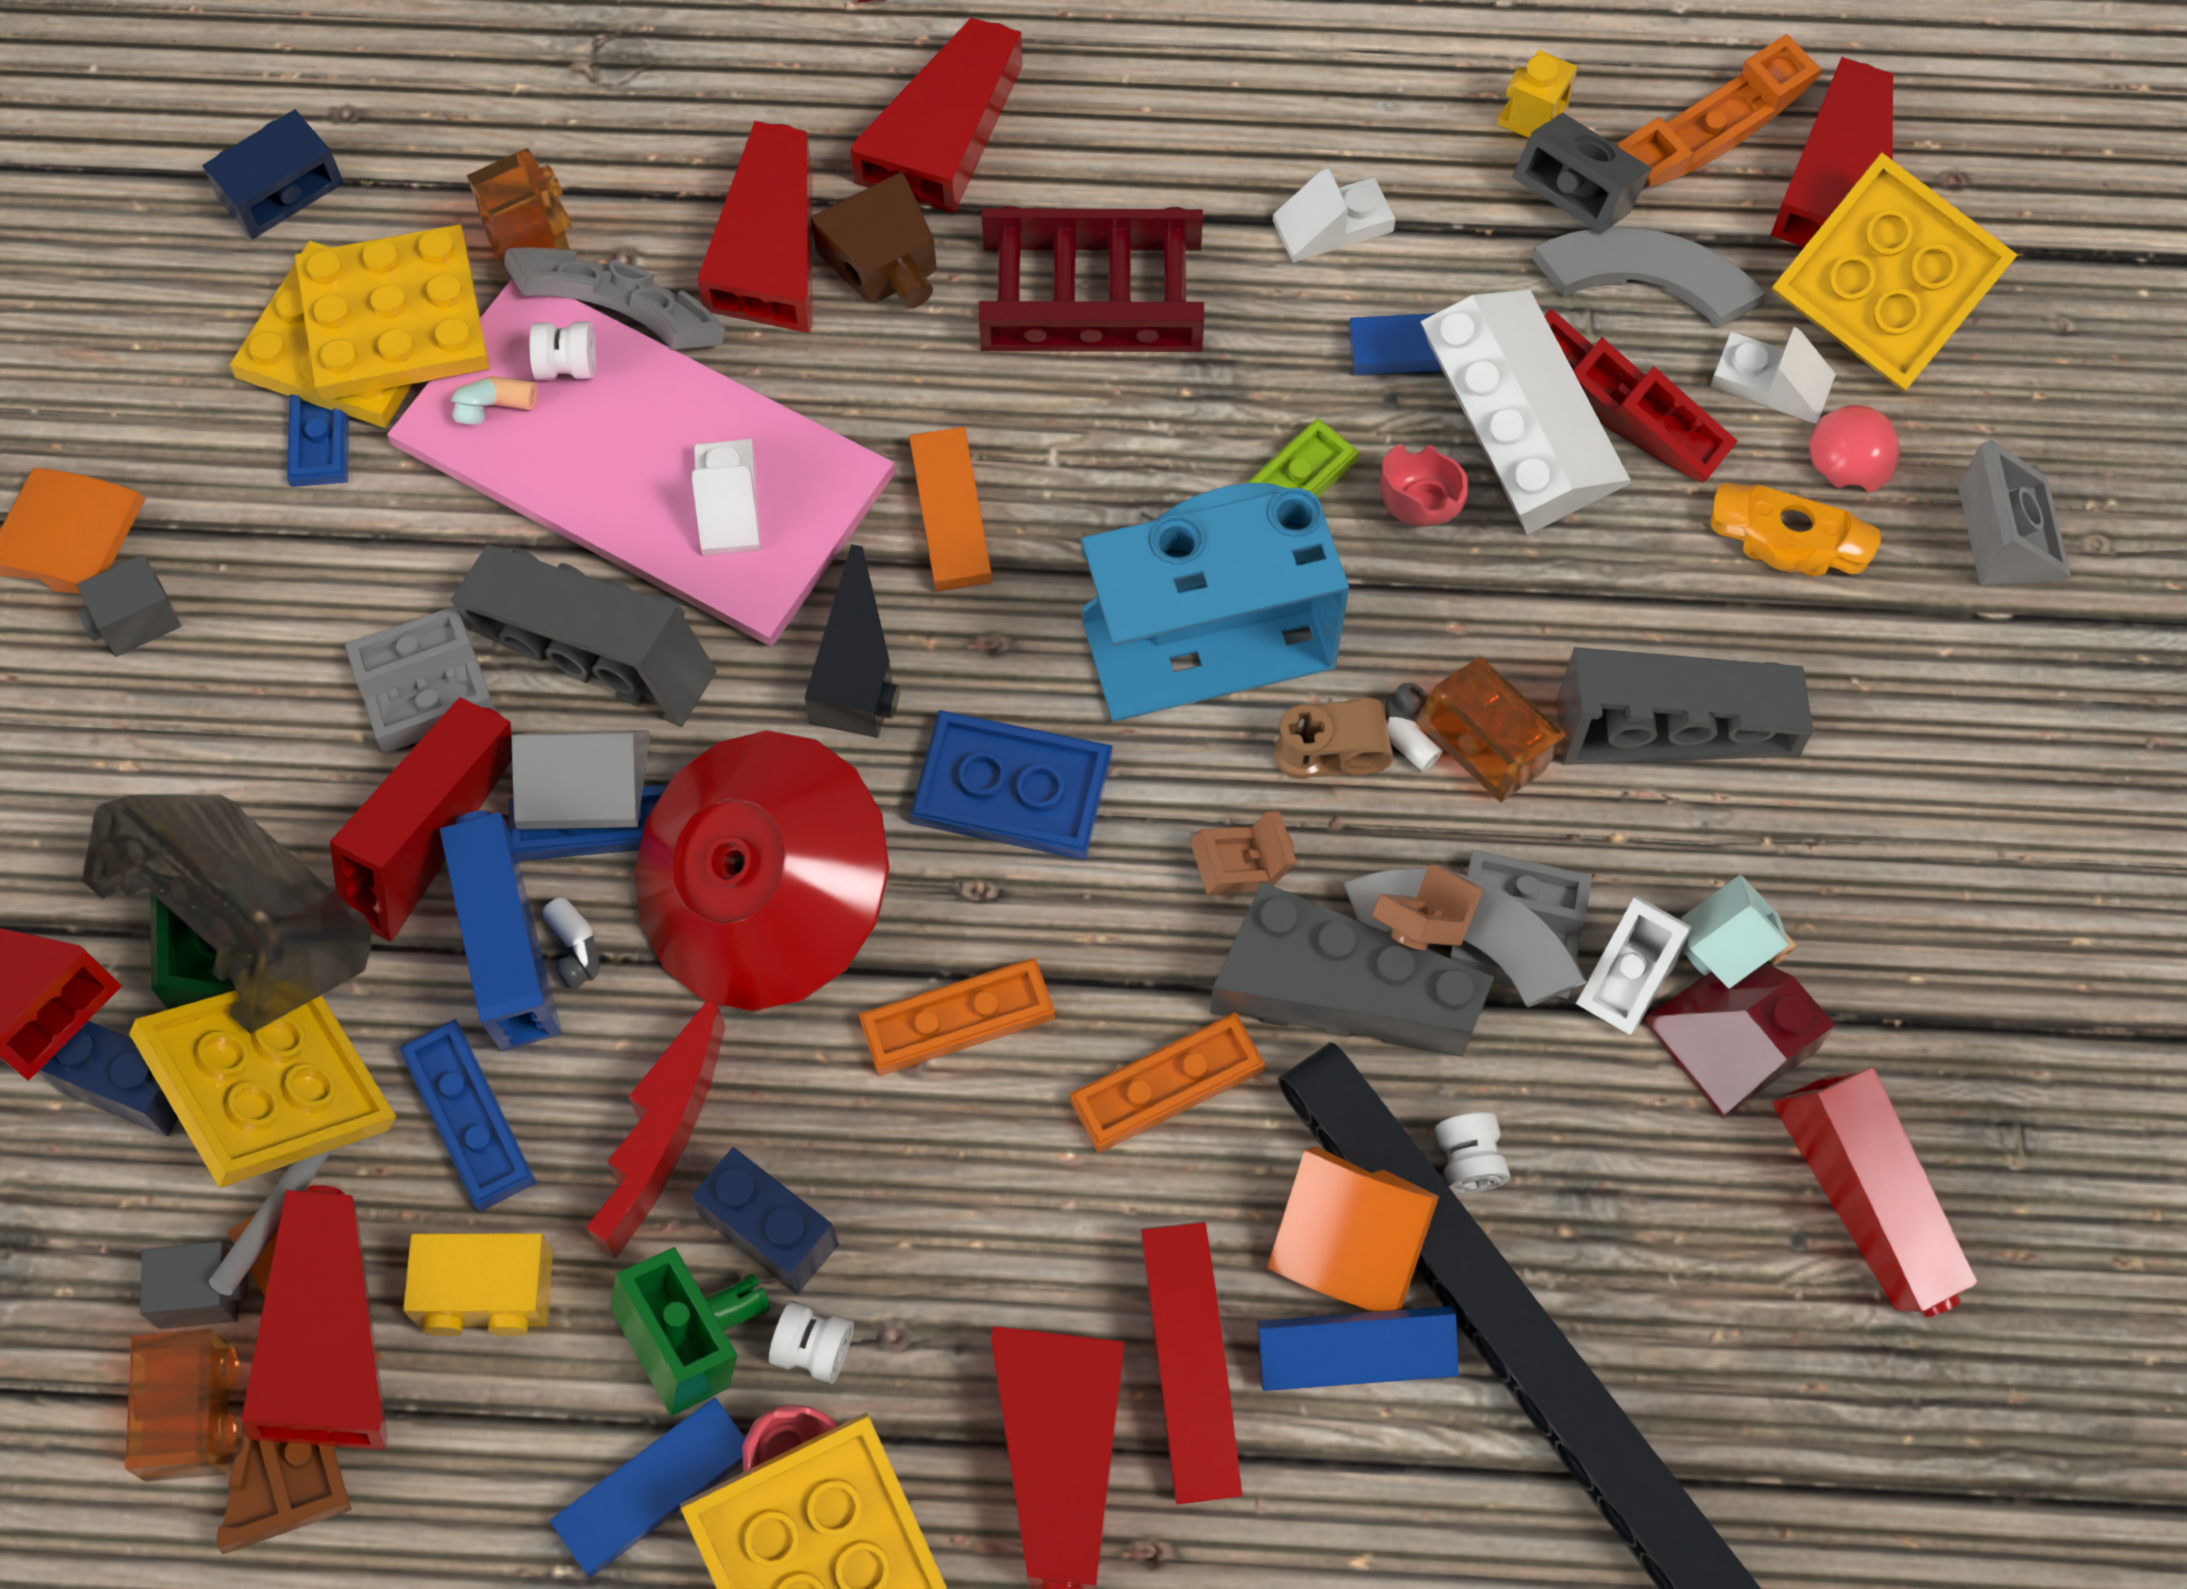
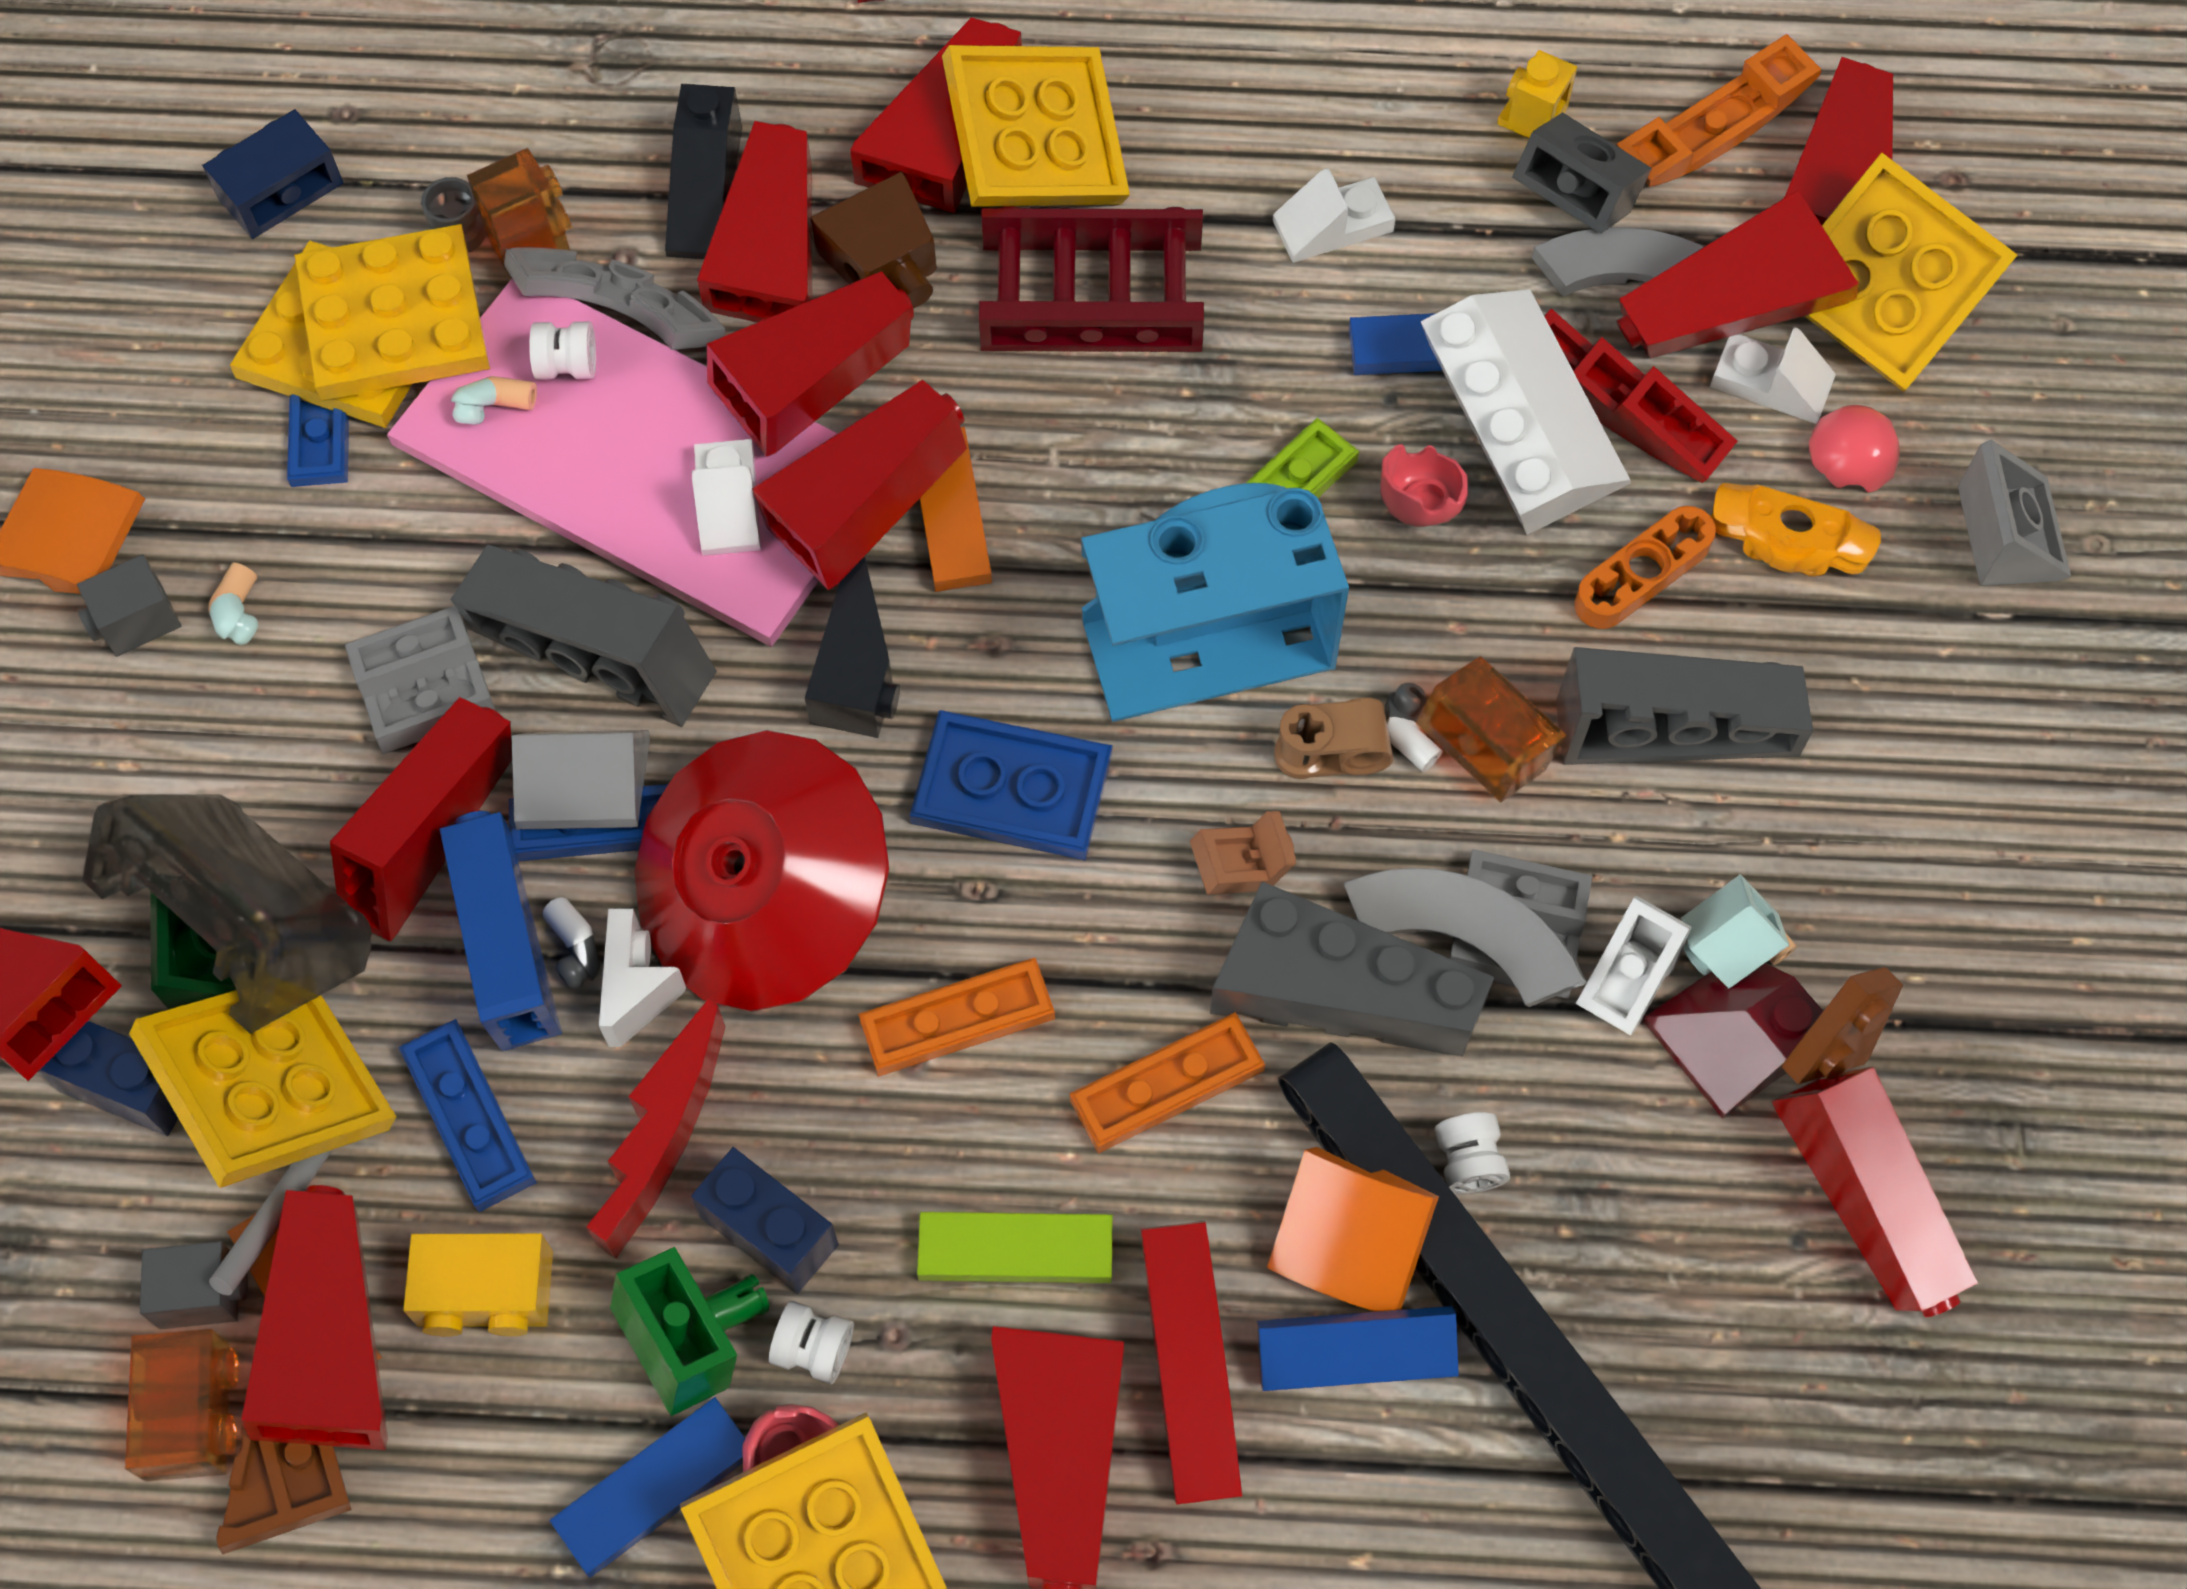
nougat bracket [1371,865,1482,950] -> none
none -> light aqua arm [208,562,259,645]
none -> dark grey wheel [421,177,487,253]
none -> white slope [599,909,686,1047]
none -> black slope [665,84,742,259]
none -> red slope [707,271,914,457]
none -> red slope [752,380,967,590]
none -> lime tile [917,1212,1113,1283]
none -> yellow plate [942,45,1130,207]
none -> orange beam [1574,506,1716,629]
none -> red slope [1616,189,1859,359]
none -> dark orange wing [1781,967,1903,1085]

